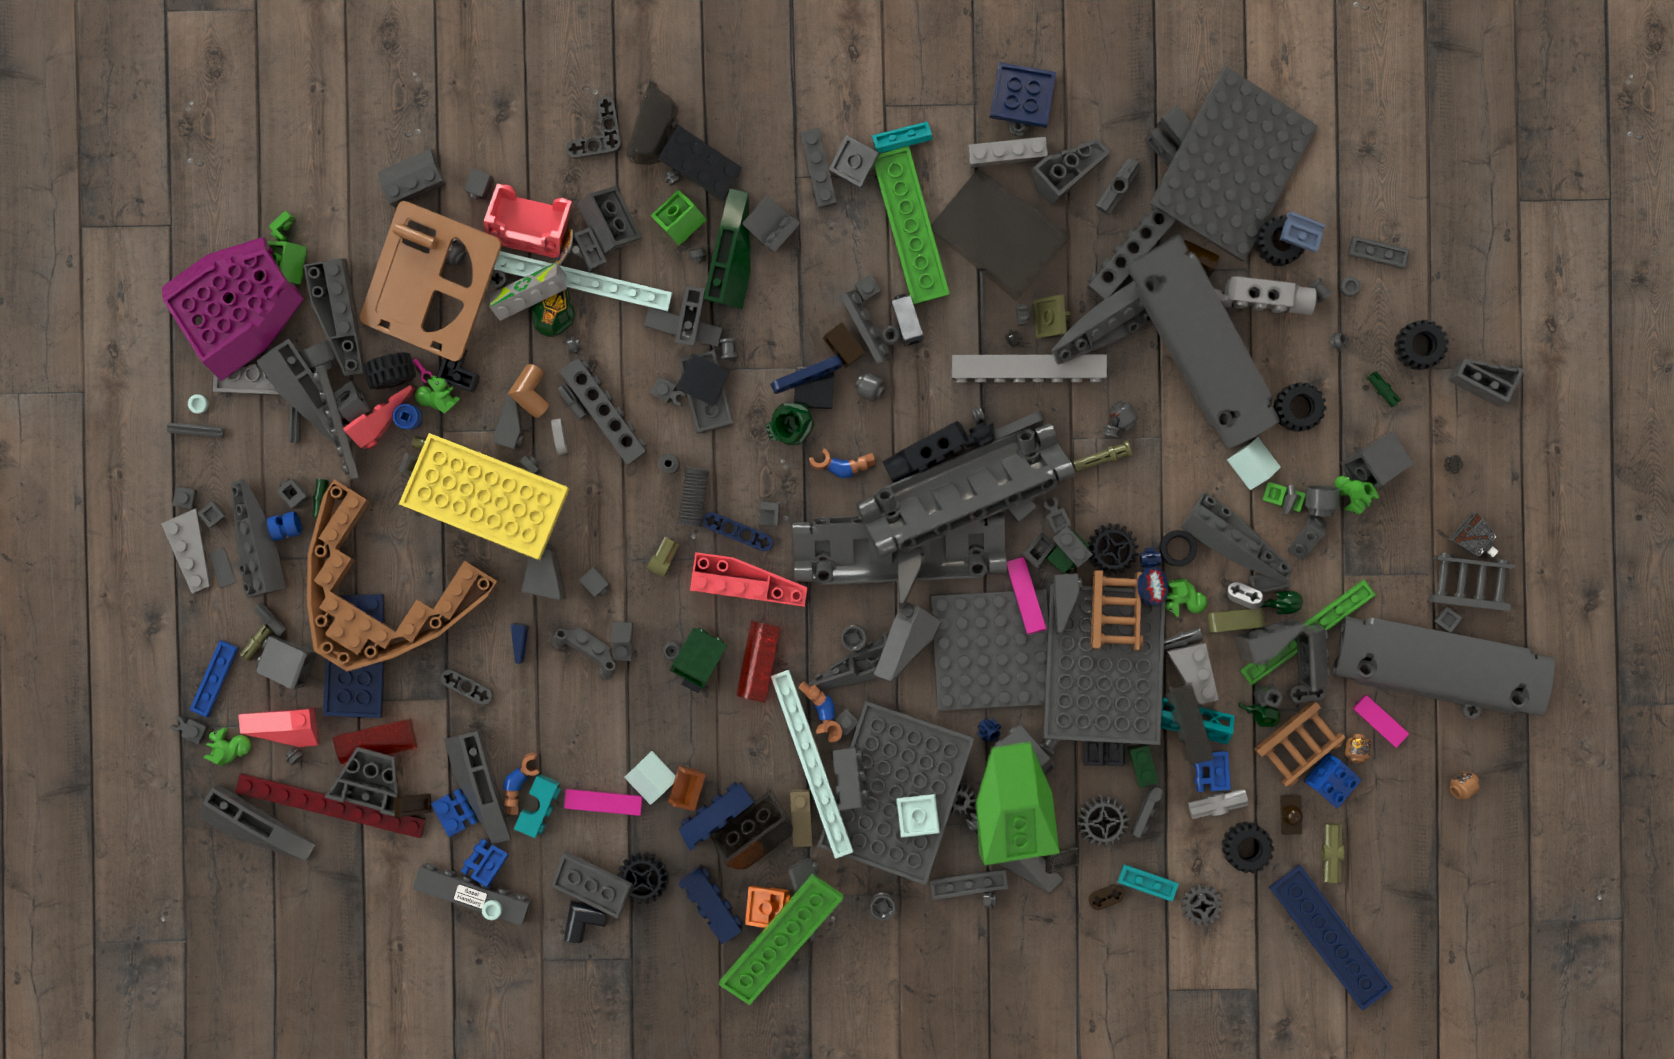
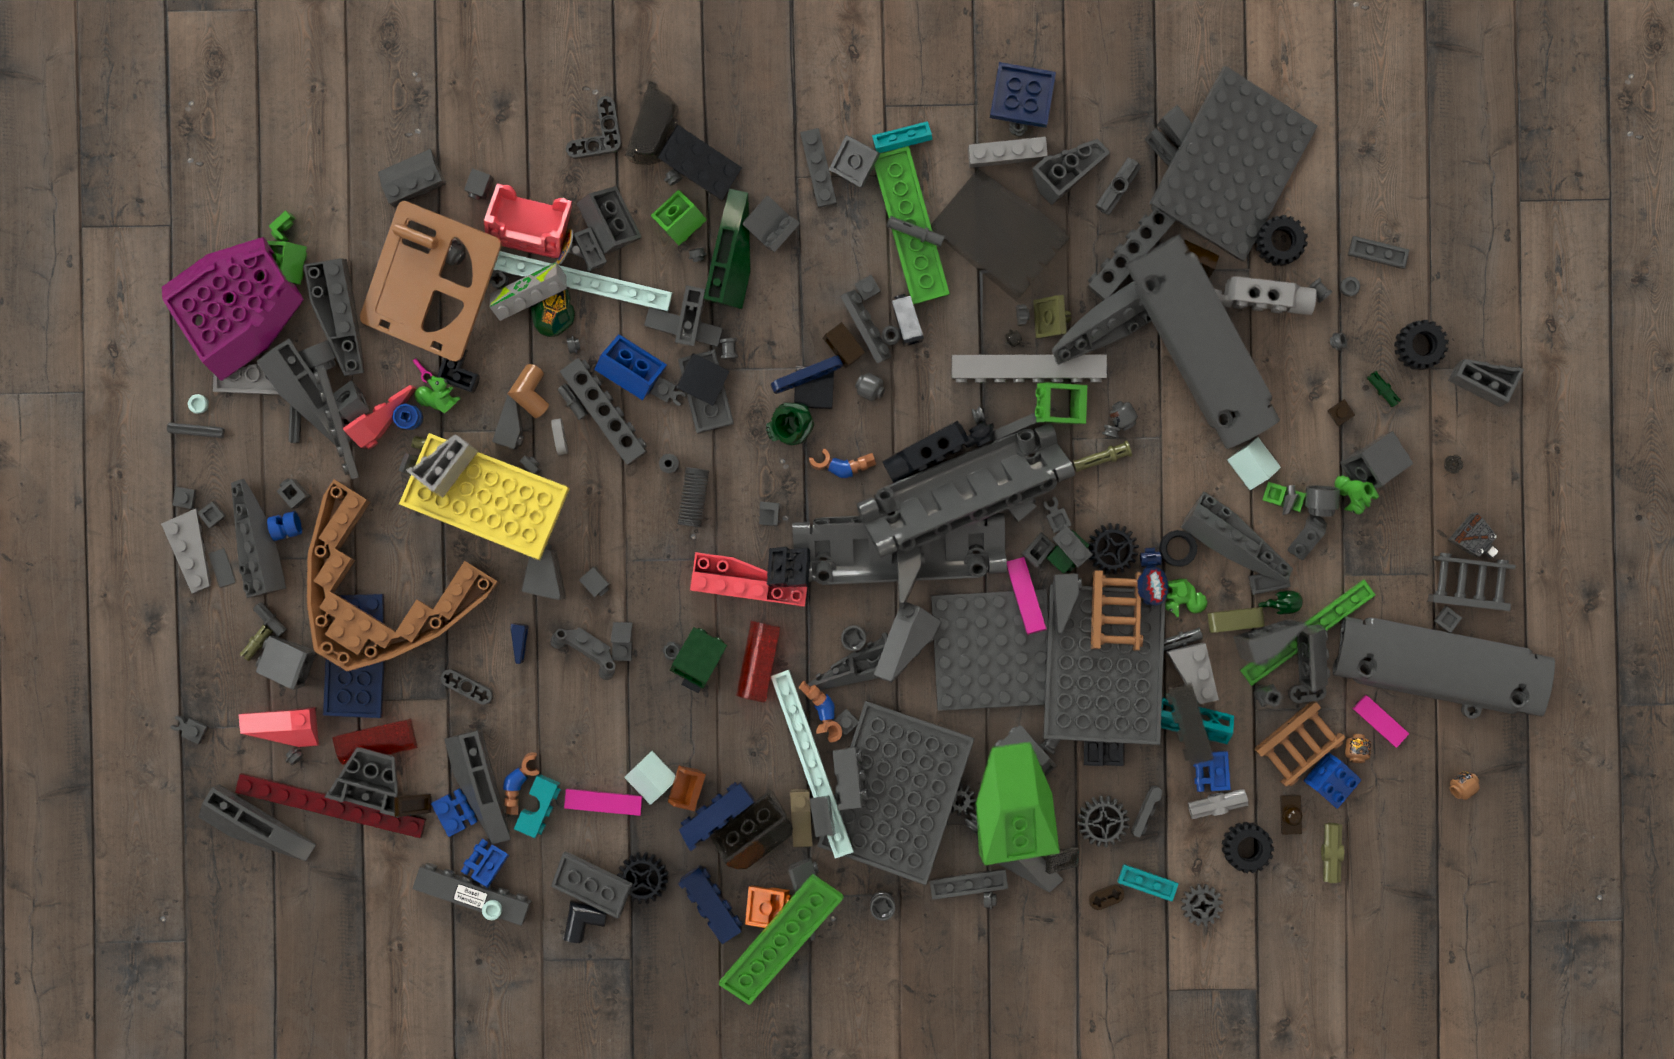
blue tile [190,640,239,718] -> none
bright green animal [204,727,251,766] -> none
dark green pin [312,479,329,518] -> none
black tyre [363,352,416,390] -> none
olive piece [647,537,680,578] -> none
dark blue beam [703,512,773,551] -> none
light aqua tile [897,794,940,837] -> none
dark blue gear [977,718,1002,742] -> none
dark green brick [1127,744,1159,787] -> none
light grey beam [1228,582,1263,609] -> none
dark green piece [1238,703,1281,727] -> none
dark blue plate [1269,864,1393,1011] -> none
black tyre [1274,382,1327,432] -> none
sand blue plate [1280,212,1325,252] -> none
none -> light grey wedge [406,434,478,497]
none -> blue slope [594,334,667,400]
none -> black slope [767,547,811,587]
none -> dark grey panel [810,795,836,837]
none -> dark grey pin [887,216,945,247]
none -> bright green window [1035,383,1087,424]
none -> dark brown plate [1327,399,1355,426]

